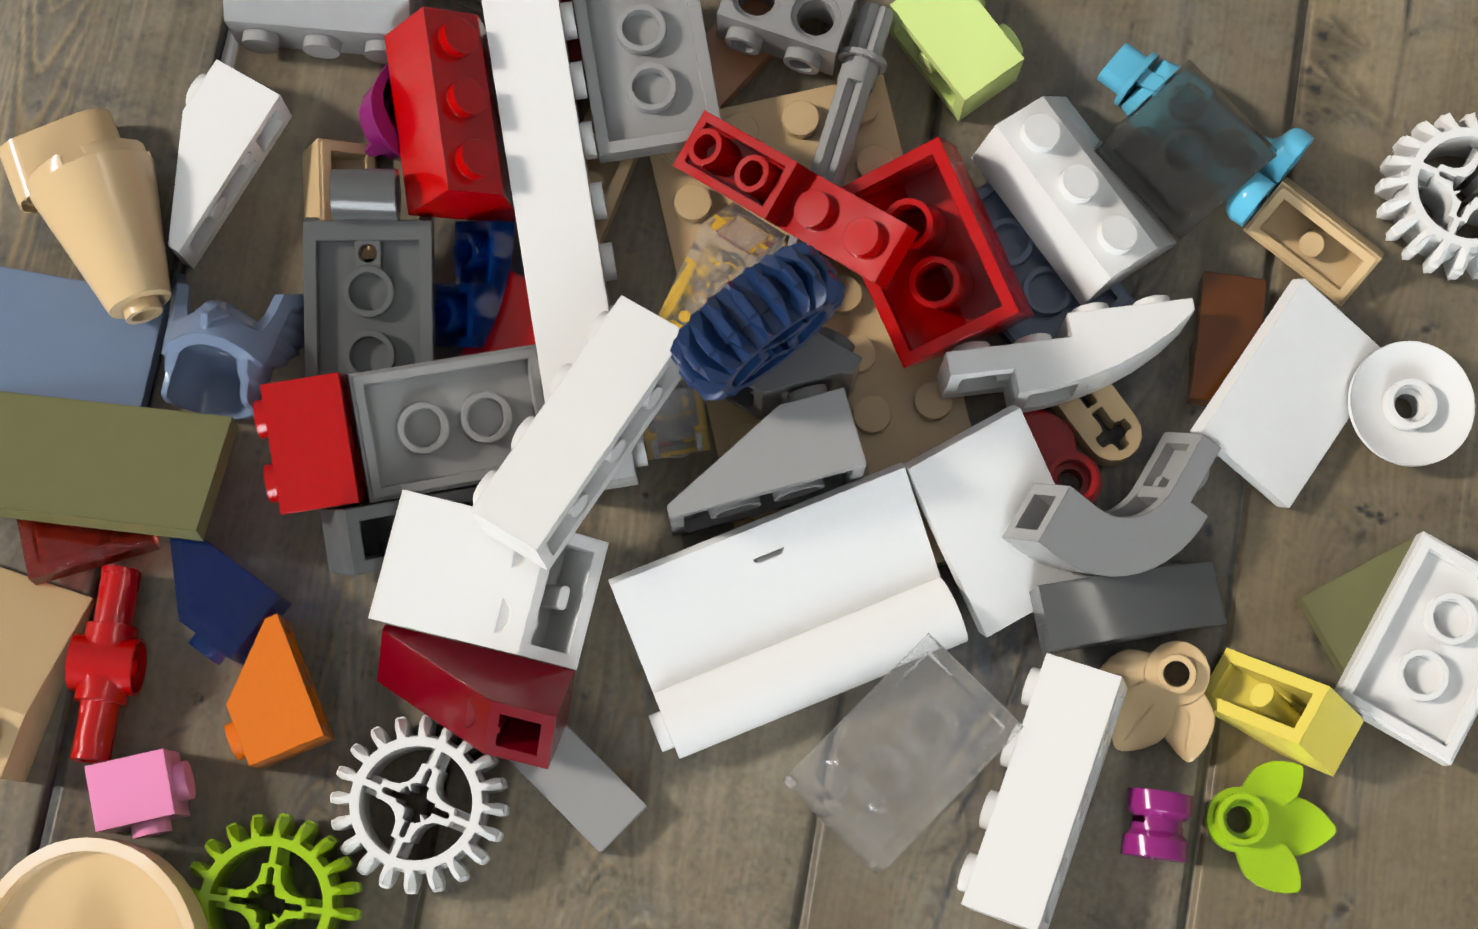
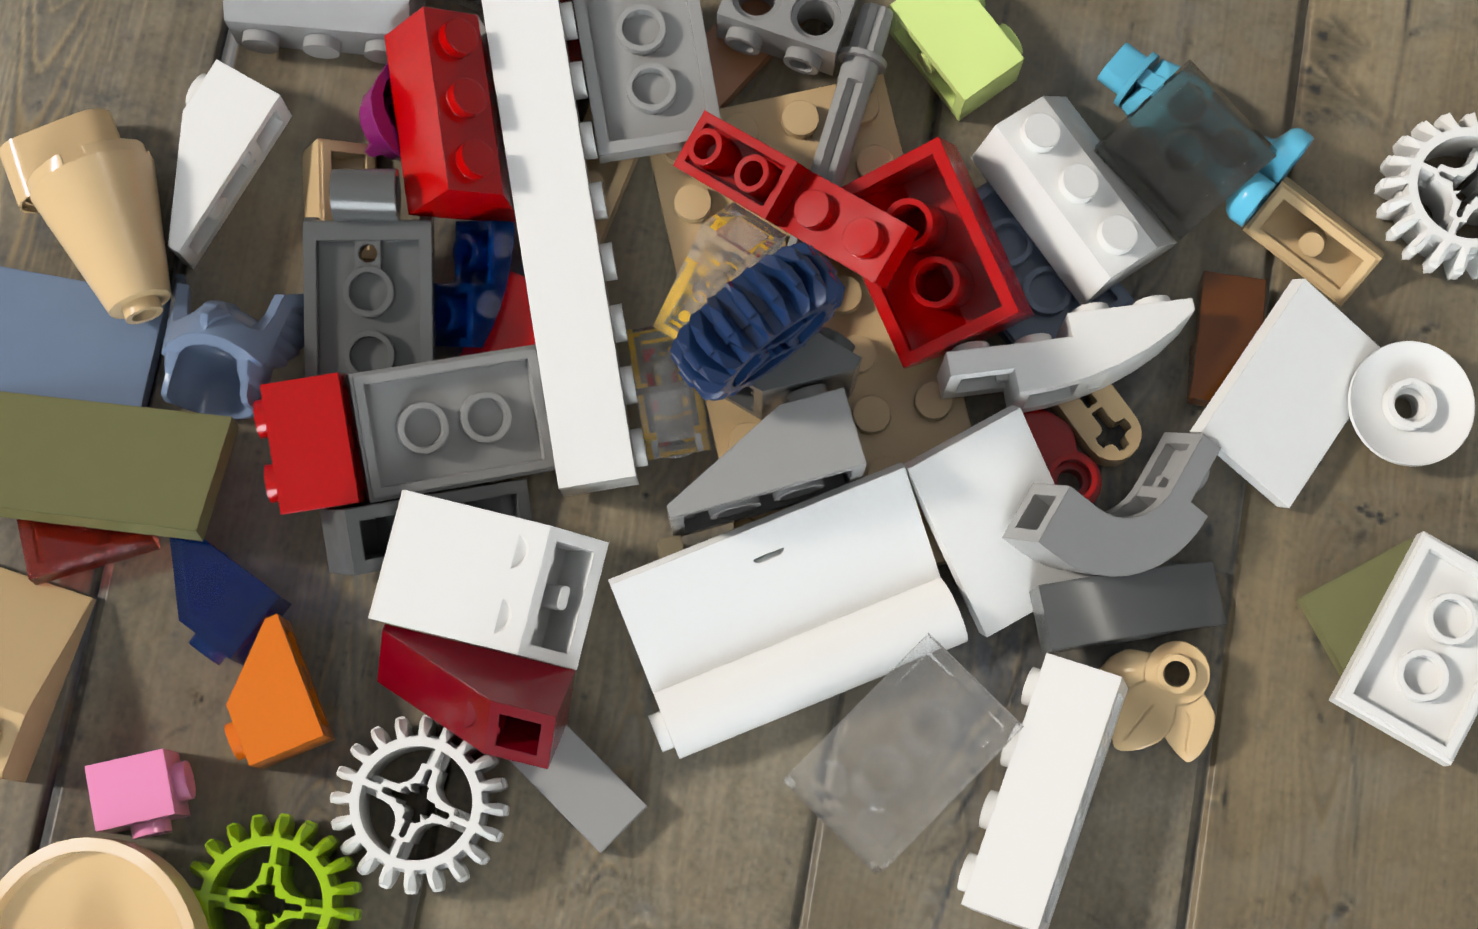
red pin [65,565,147,764] -> none
white brick [470,295,682,571] -> none
magenta wheel [1120,787,1193,863] -> none
light yellow slope [1204,648,1364,777] -> none
lime plate [1205,761,1337,894] -> none

